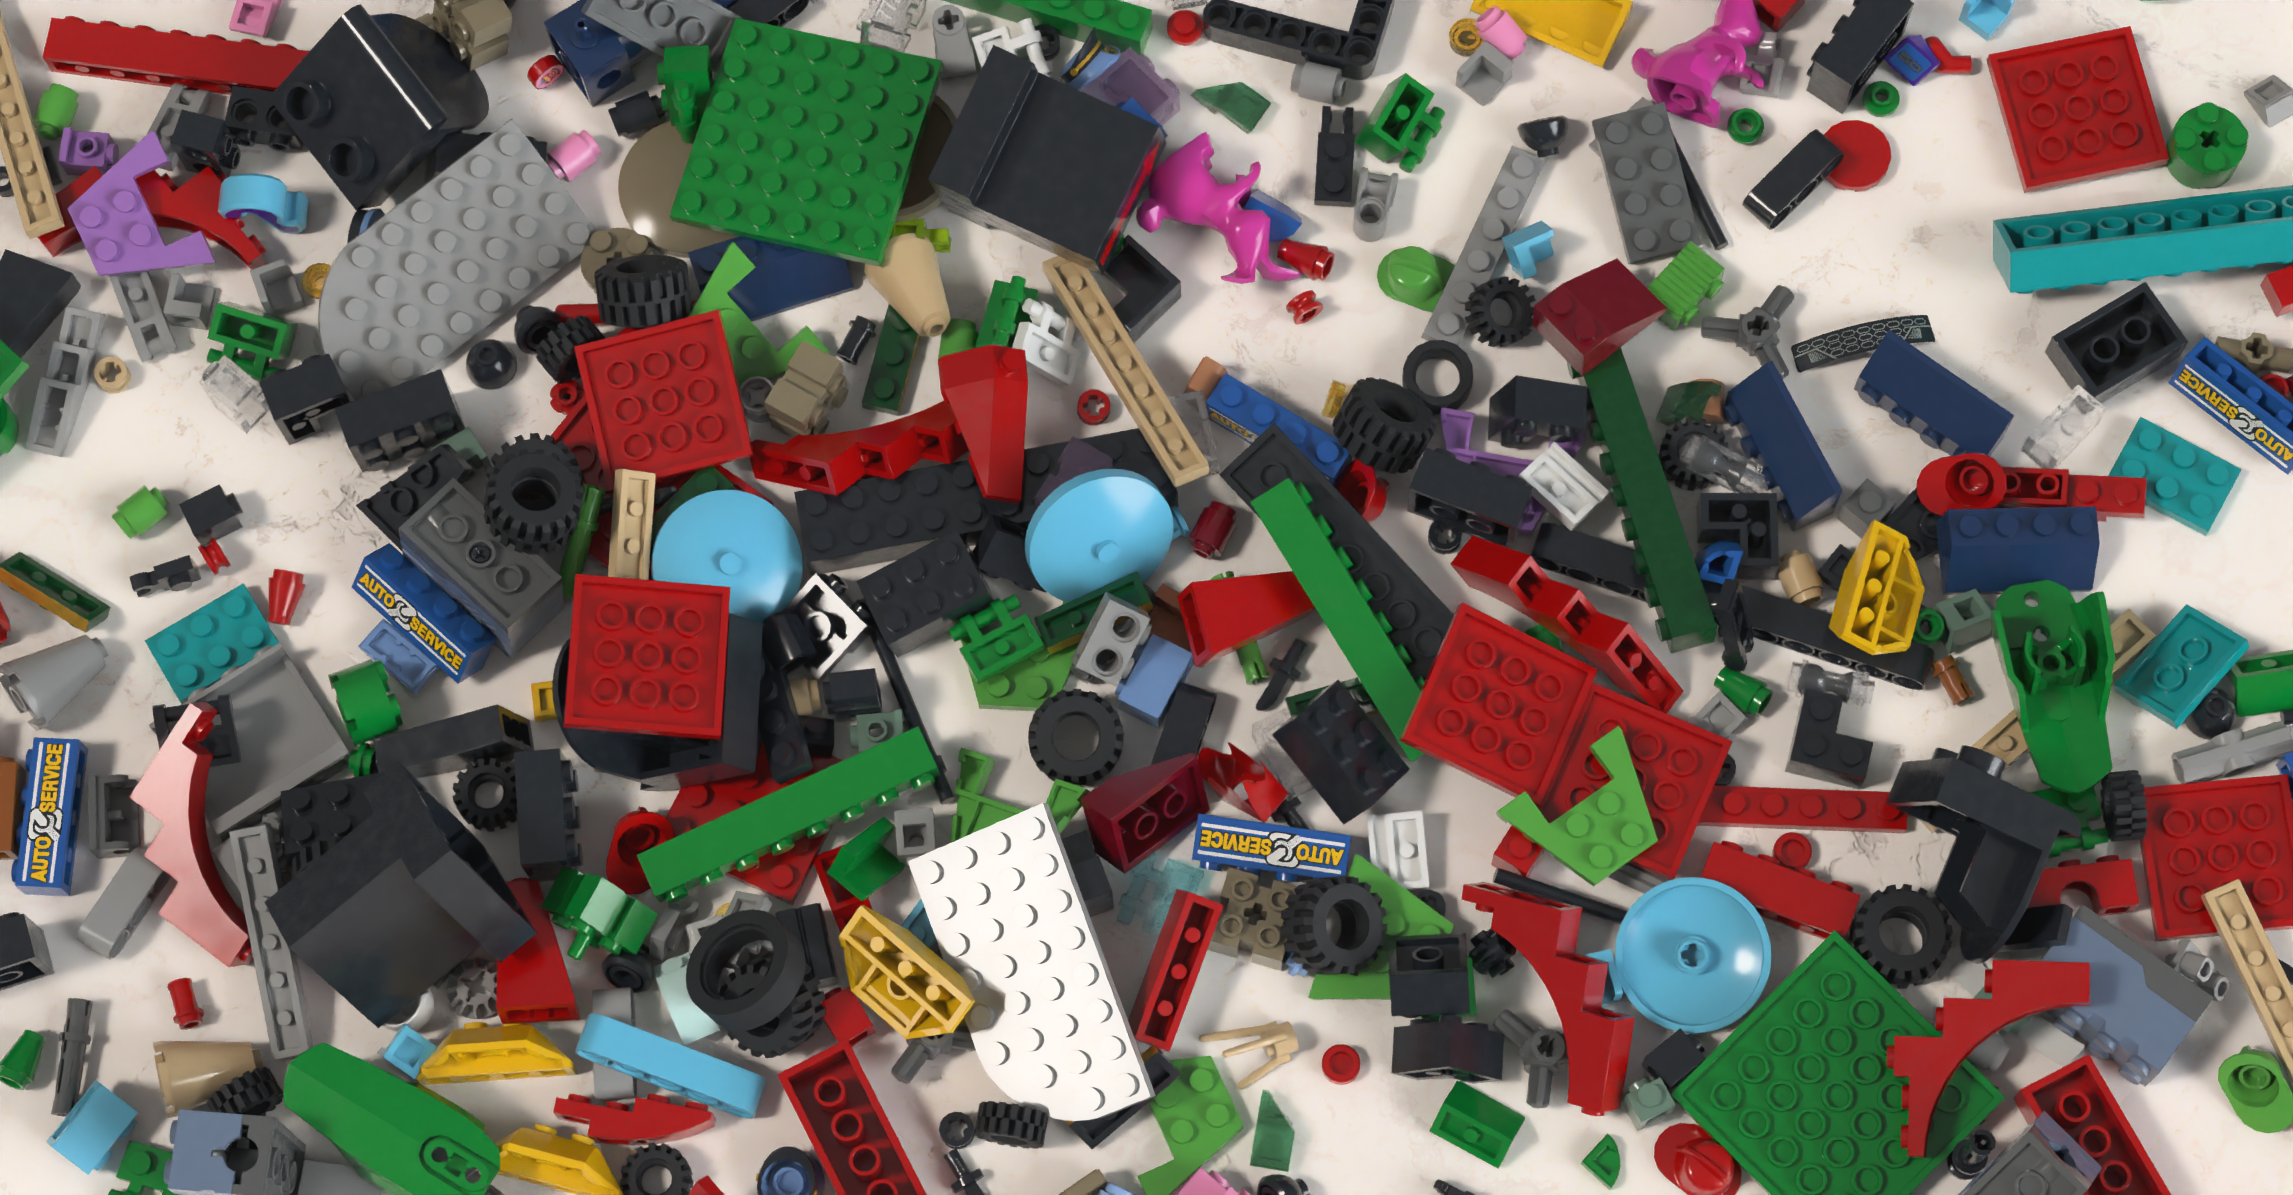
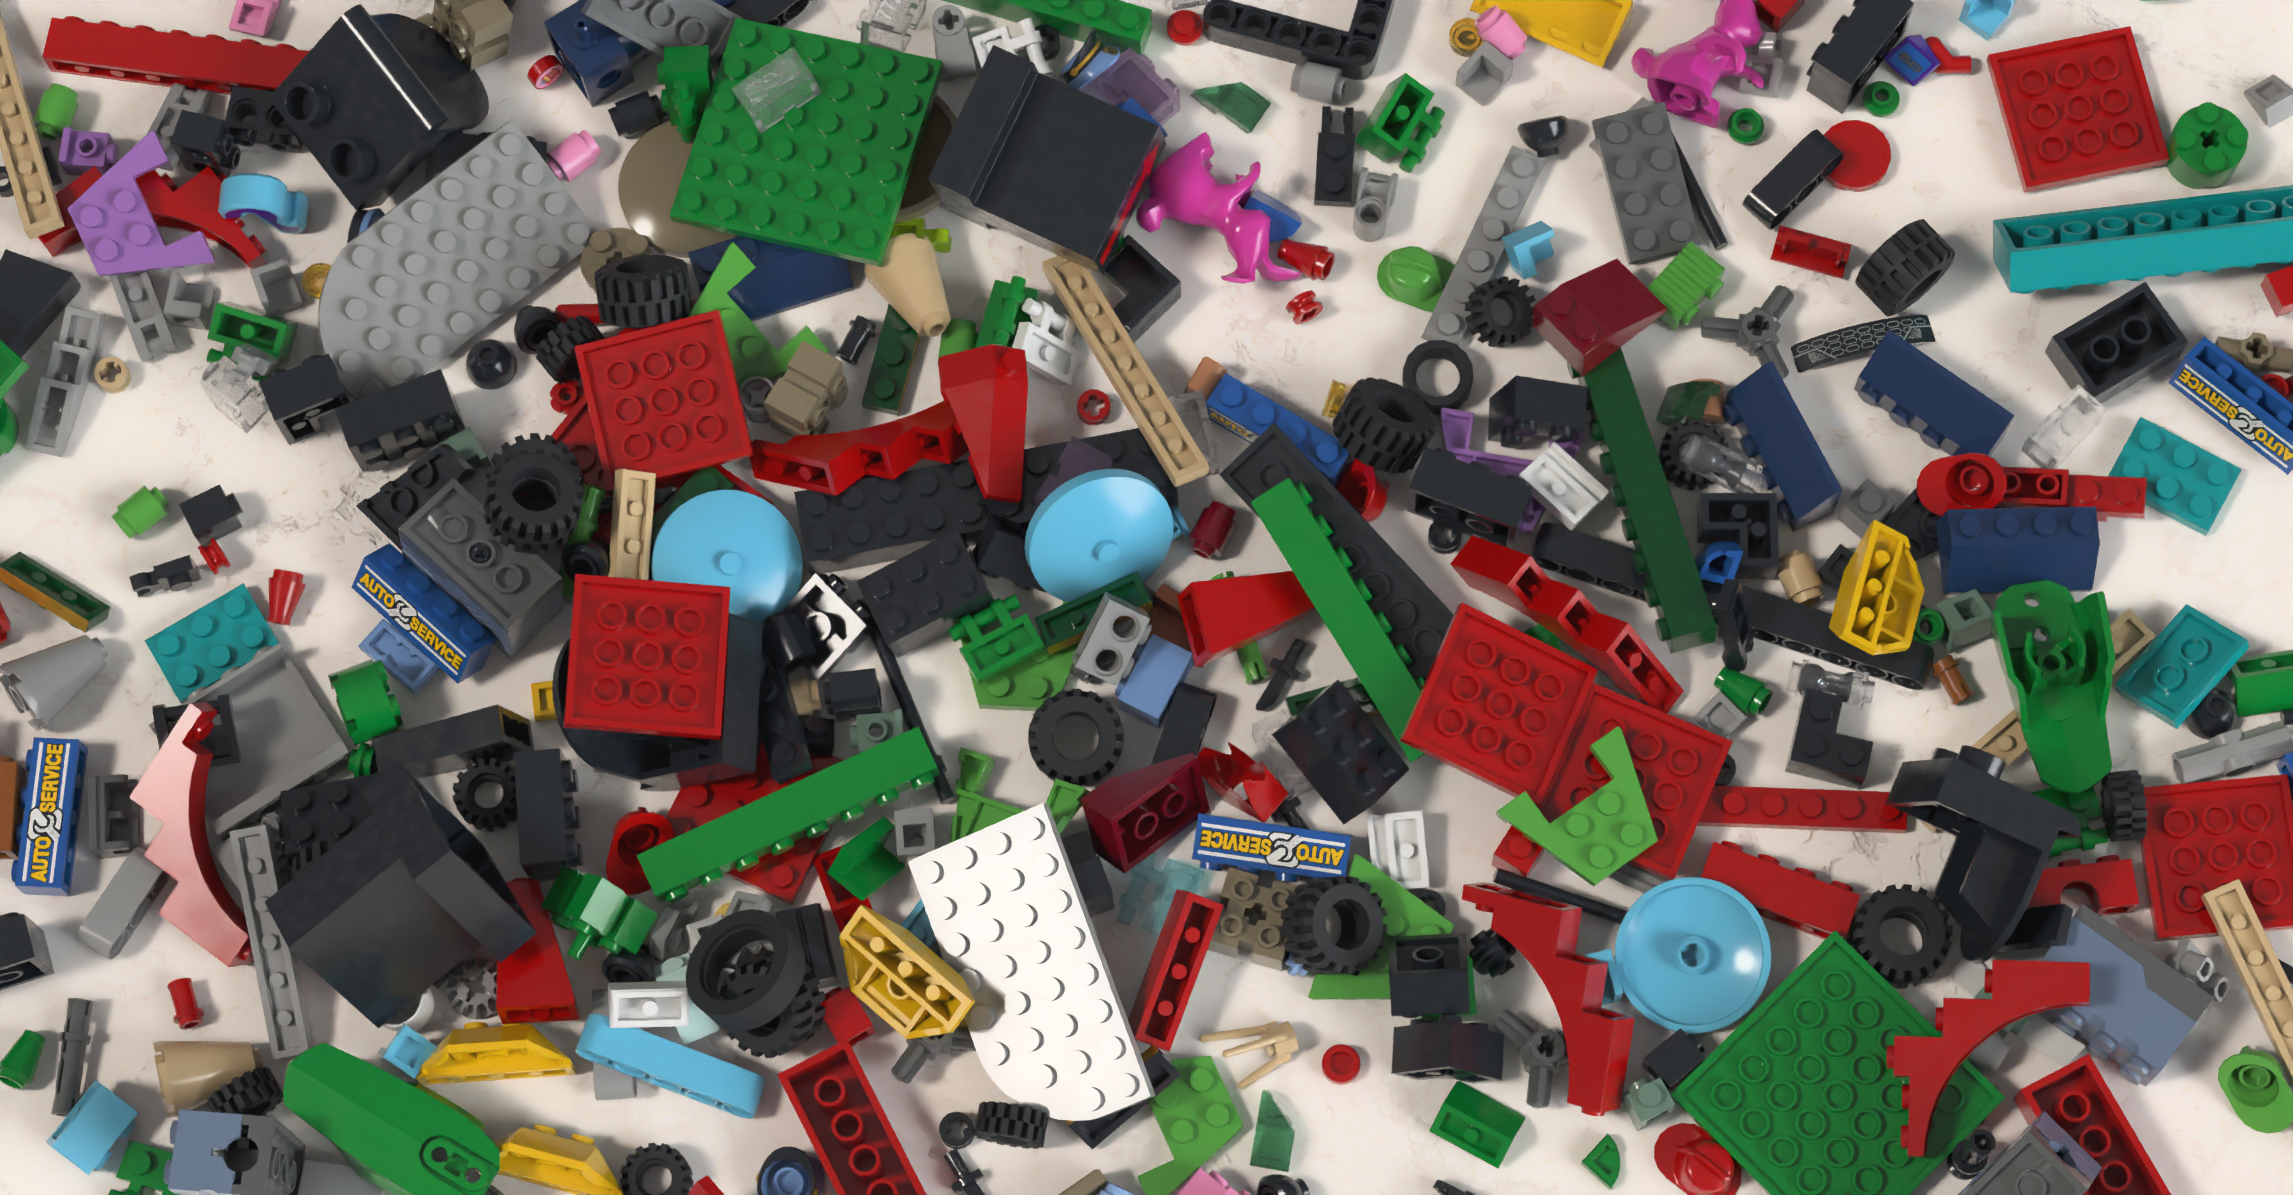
red slope [553,1094,716,1146] -> none
red tile [1772,832,1812,871] -> none
none -> light grey plate [230,343,280,382]
none -> black brick [561,539,610,582]
none -> white slope [608,981,689,1028]
none -> clear brick [731,47,822,134]
none -> red hinge [1770,225,1852,279]
none -> black tyre [1855,219,1955,317]

